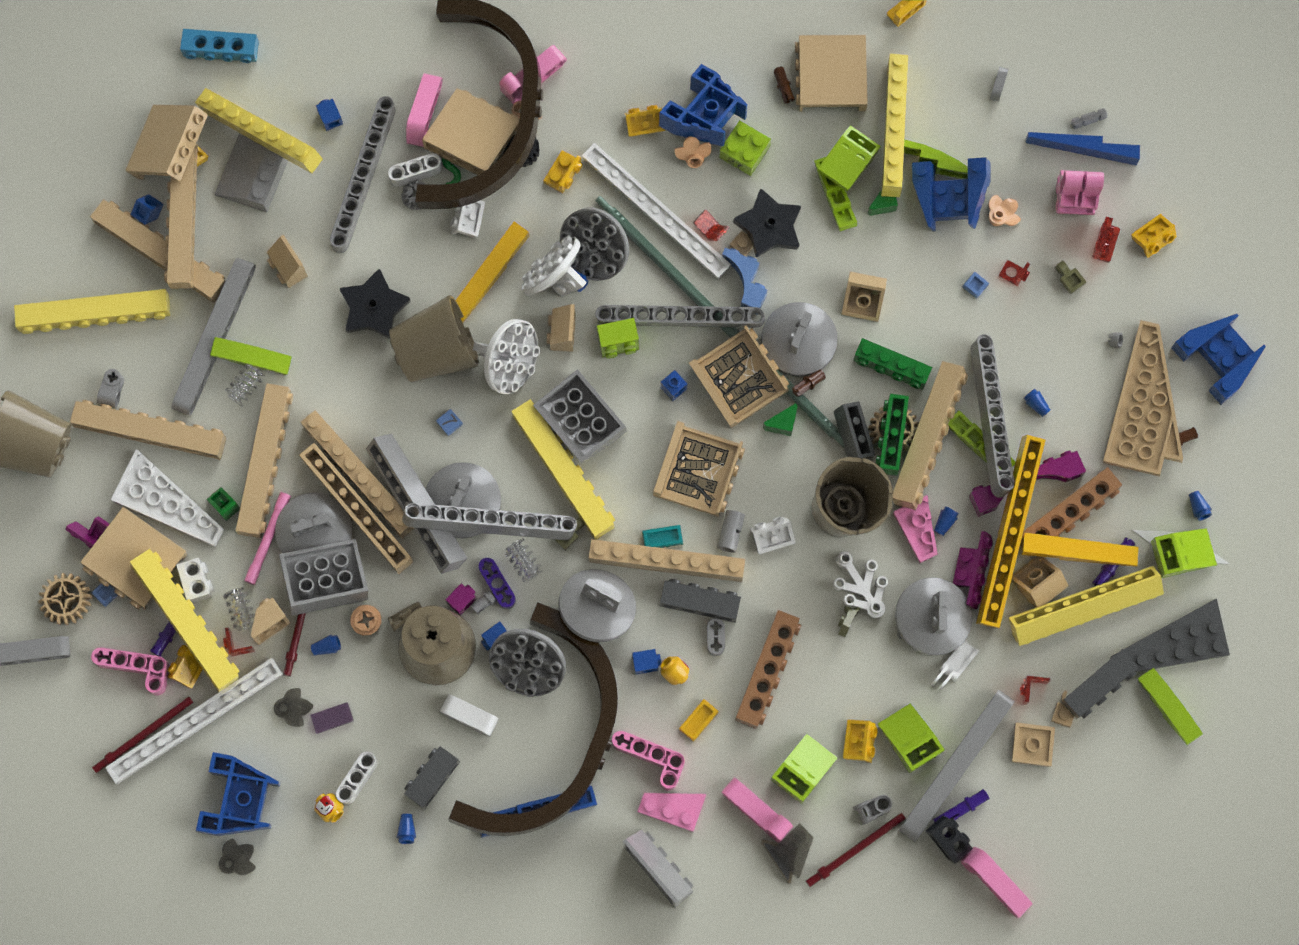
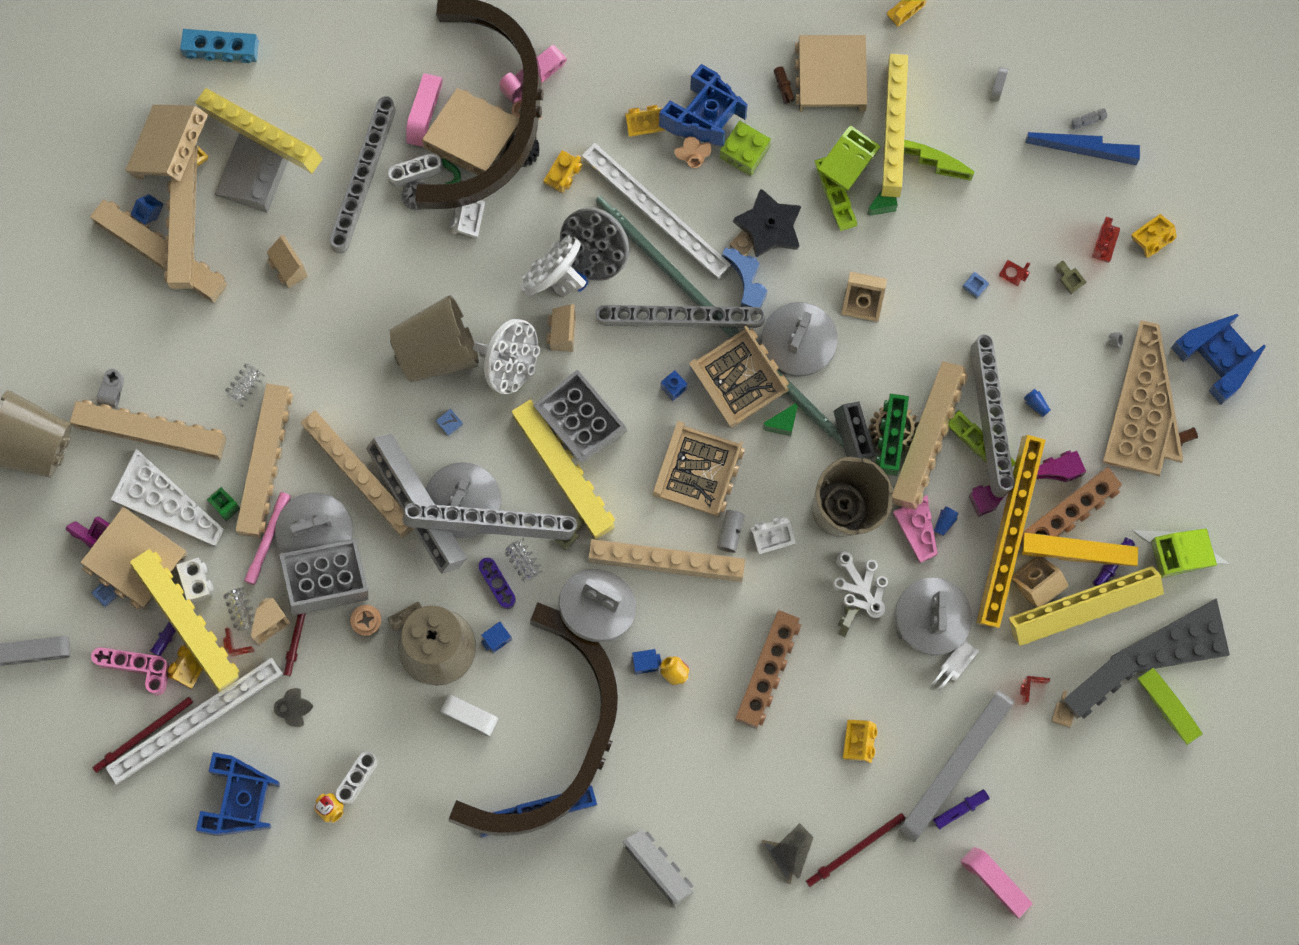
light yellow brick [14,289,170,334] -> none
tan gear [38,573,92,625] -> none
light grey beam [171,258,256,416] -> none
lime slope [210,337,292,375] -> none
clear smoke plate [219,838,256,875] -> none
tan brick [299,443,413,575] -> none
clear purple tile [310,702,354,734] -> none
blue cone [311,634,341,656] -> none
blue brick [316,98,343,131] -> none
black plate [340,269,411,339] -> none
blue cone [397,814,416,844] -> none
dark grey brick [404,746,460,810] -> none
magenta brick [445,583,477,616] -> none
yellow slope [456,221,530,322] -> none
light grey pin [471,592,496,614] -> none
light grey bracket [489,629,566,697] -> none
lime brick [597,318,639,359] -> none
bright pink beam [612,731,685,791] -> none
bright pink wing [637,793,706,832] -> none
teal tile [642,525,683,548] -> none
dark grey brick [660,579,741,623] -> none
yellow tile [679,699,719,742] -> none
clear red bracket [693,210,730,241] -> none
light grey beam [707,618,725,656] -> none
bright pink beam [721,777,793,843] -> none
lime slope [771,734,837,804] -> none
reddish brown axle [792,369,826,397] -> none
green brick [853,338,933,390] -> none
light grey piece [853,795,892,826] -> none
lime slope [878,703,945,774] -> none
blue wedge [912,157,991,231] -> none
black brick [925,815,973,864] -> none
magenta bracket [953,531,993,610] -> none
light nougat plate [988,195,1021,226] -> none
tan plate [1011,722,1055,767] -> none
bright pink connector [1056,170,1104,215] -> none
blue cone [1189,491,1212,521] -> none

